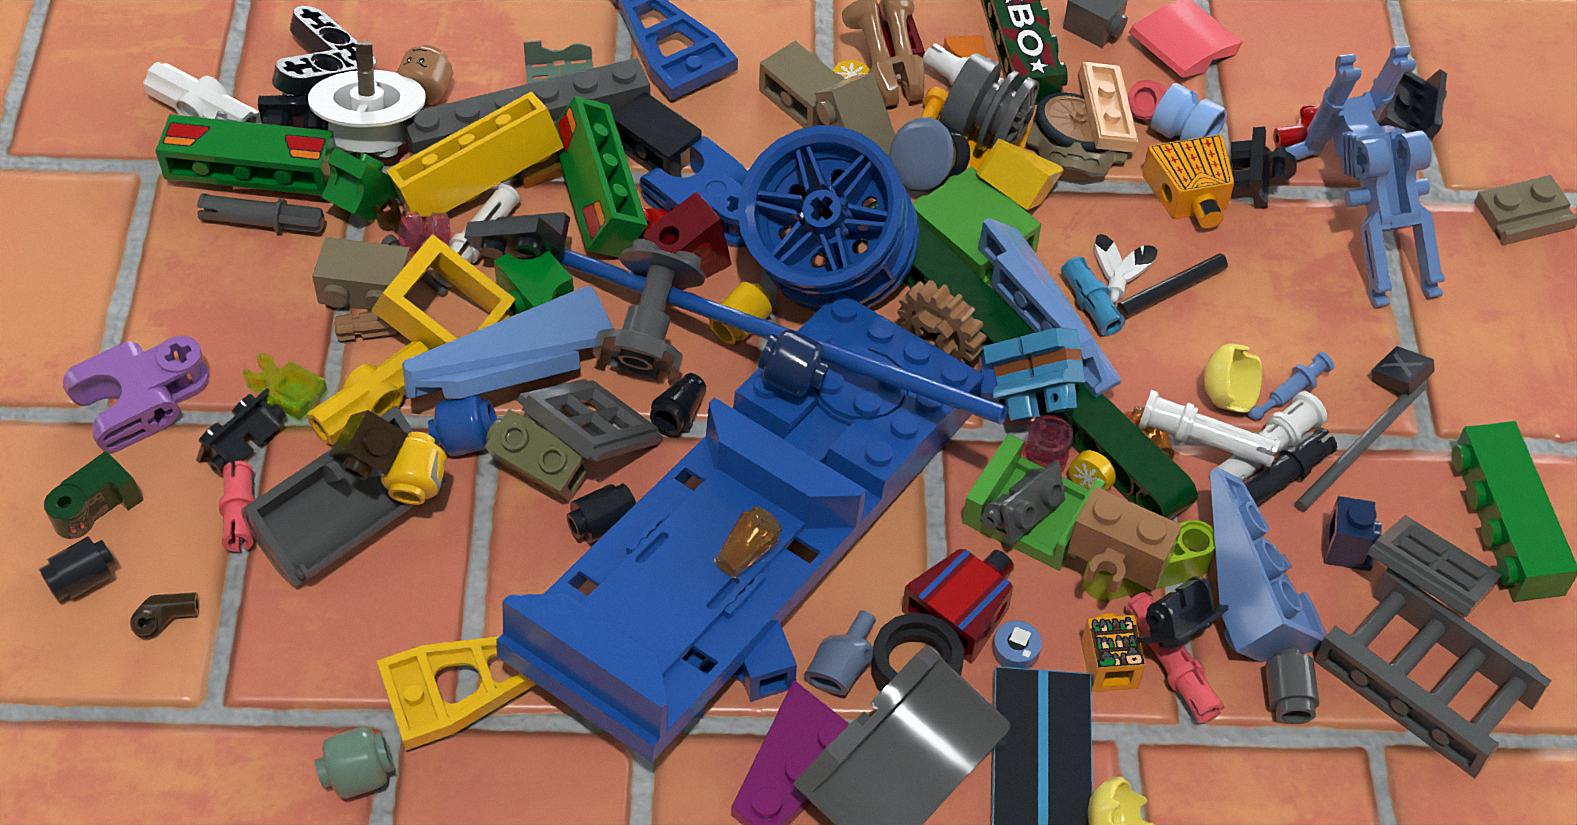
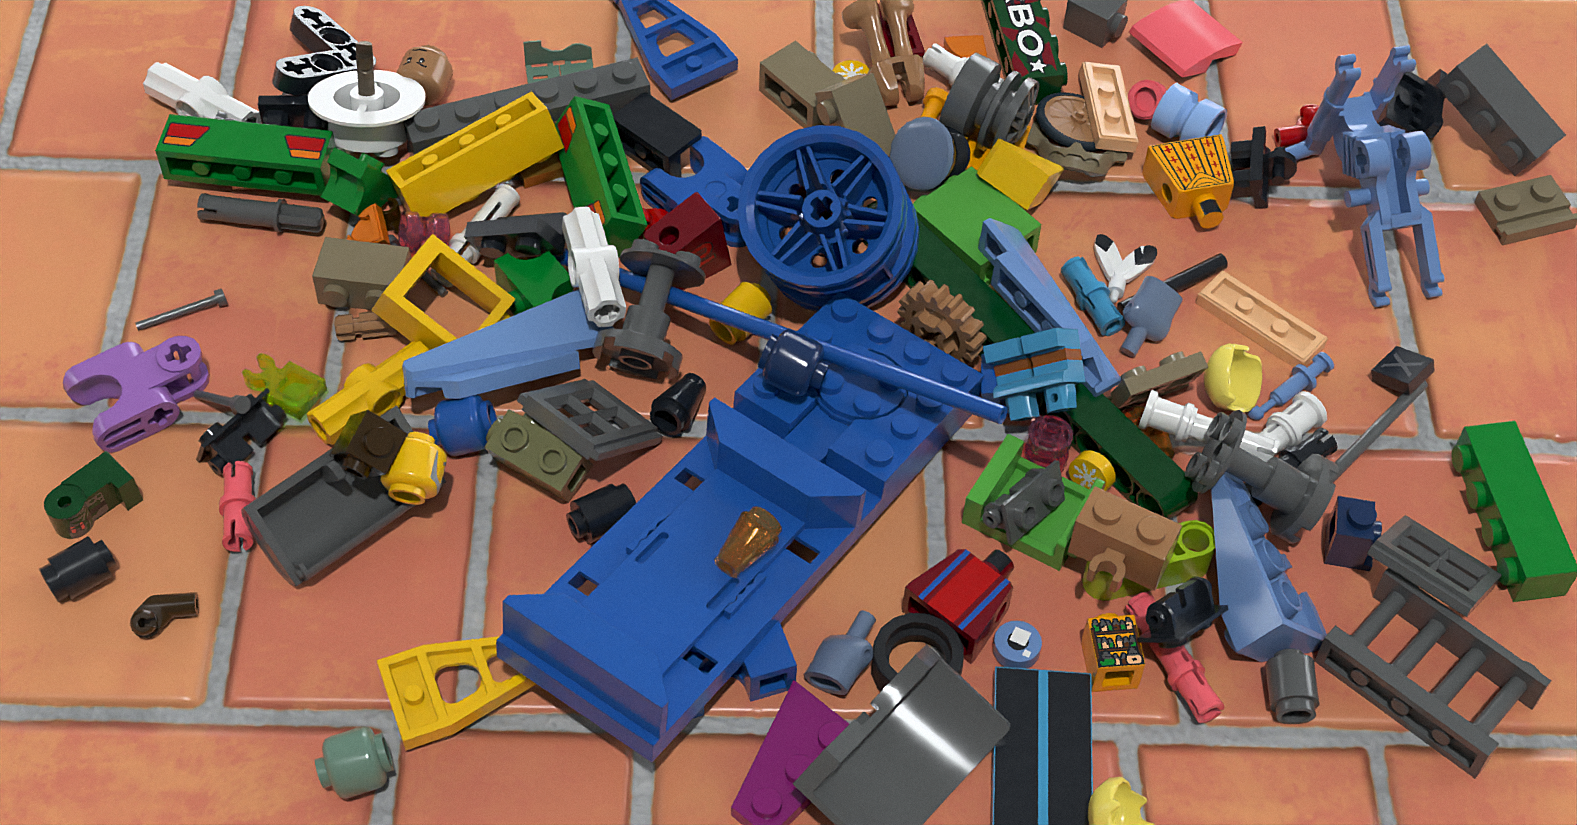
none -> dark grey piece [135,288,228,331]
none -> dark grey piece [193,390,251,414]
none -> orange tile [346,203,390,245]
none -> white piece [562,207,626,327]
none -> dark tan plate [1107,351,1208,411]
none -> sand blue piece [1120,276,1183,357]
none -> dark grey piece [1185,410,1338,544]
none -> light nougat tile [1196,270,1328,367]
none -> dark grey brick [1436,43,1566,176]

